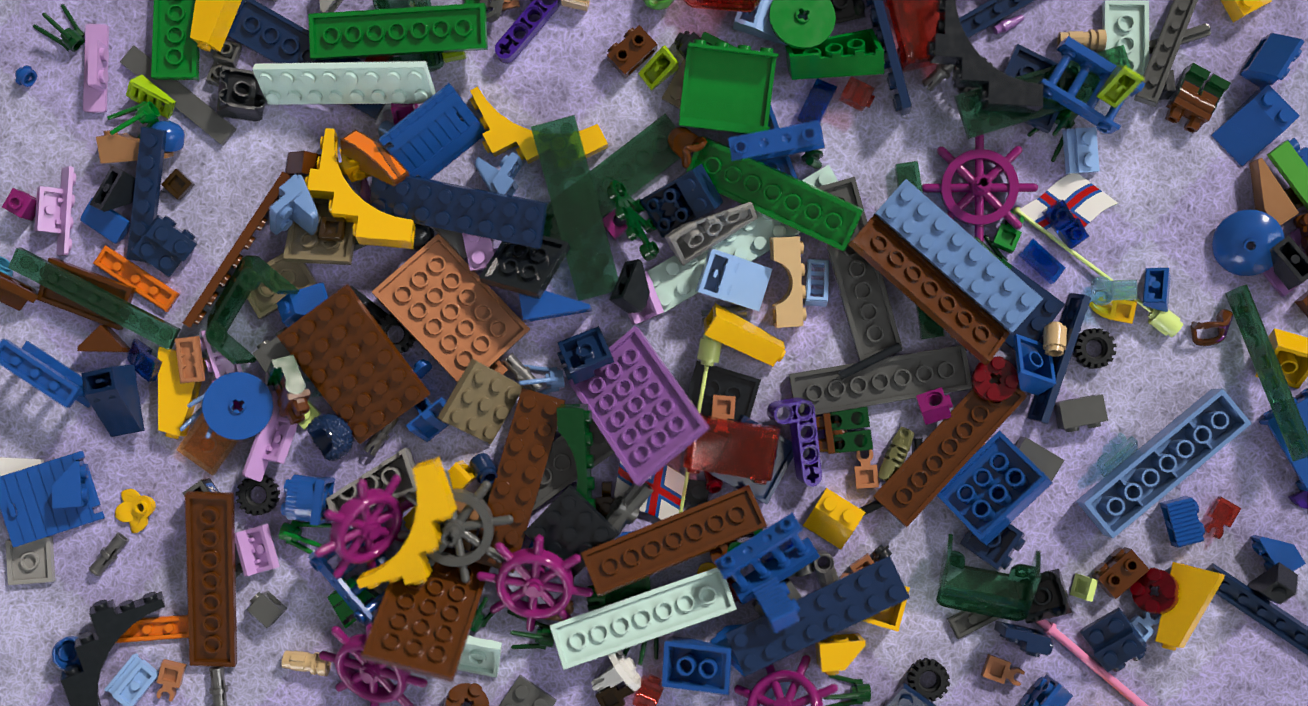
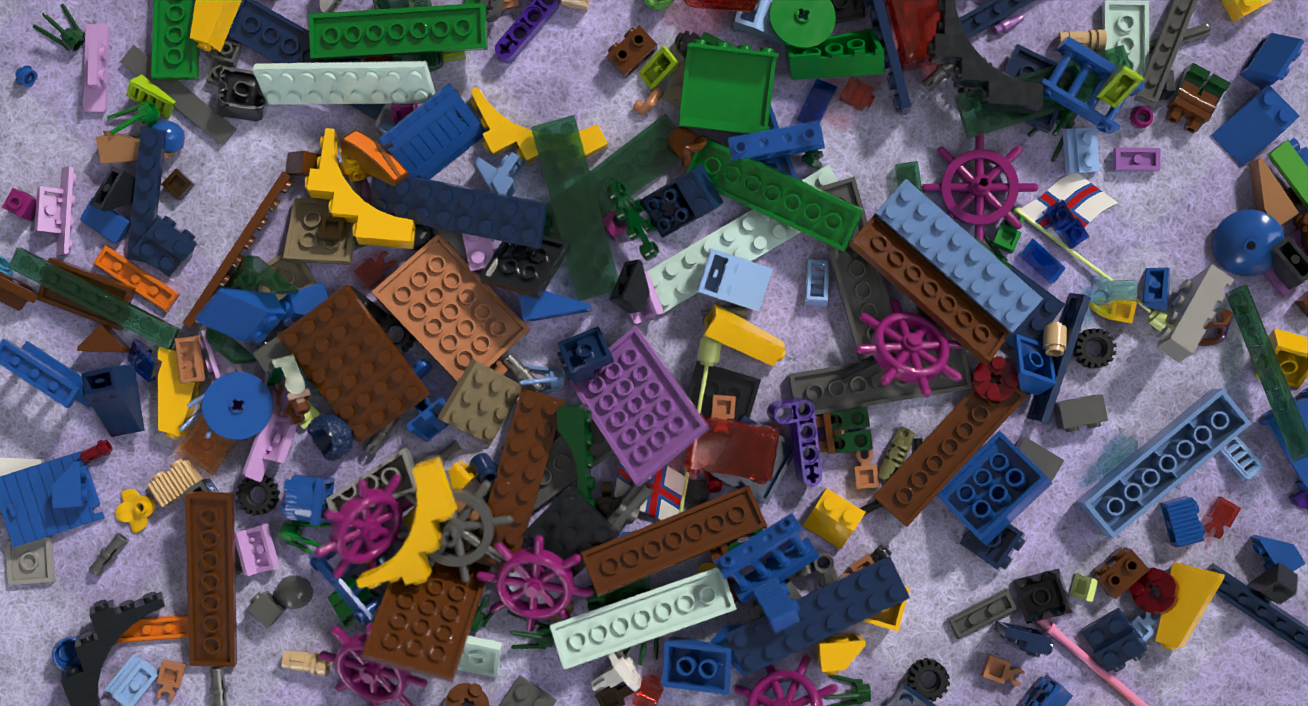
medium blue piece [269,174,319,235] -> none
light grey wedge [665,202,758,266] -> none
tan arch [769,236,807,328] -> none
magenta brick [916,387,953,425] -> none
clear green windscreen [936,534,1041,621] -> none
none -> dark red pin [81,440,113,464]
none -> tan brick [147,459,203,508]
none -> blue slope [195,288,286,343]
none -> dark grey hair [275,575,313,609]
none -> clear red plate [354,250,396,289]
none -> dark grey bar [423,440,461,468]
none -> nougat arm [633,87,663,115]
none -> magenta piece [855,299,964,397]
none -> medium lavender plate [1113,147,1161,172]
none -> magenta plate [1130,106,1153,129]
none -> light grey wedge [1156,264,1234,363]
none -> light blue slope [1219,436,1264,480]

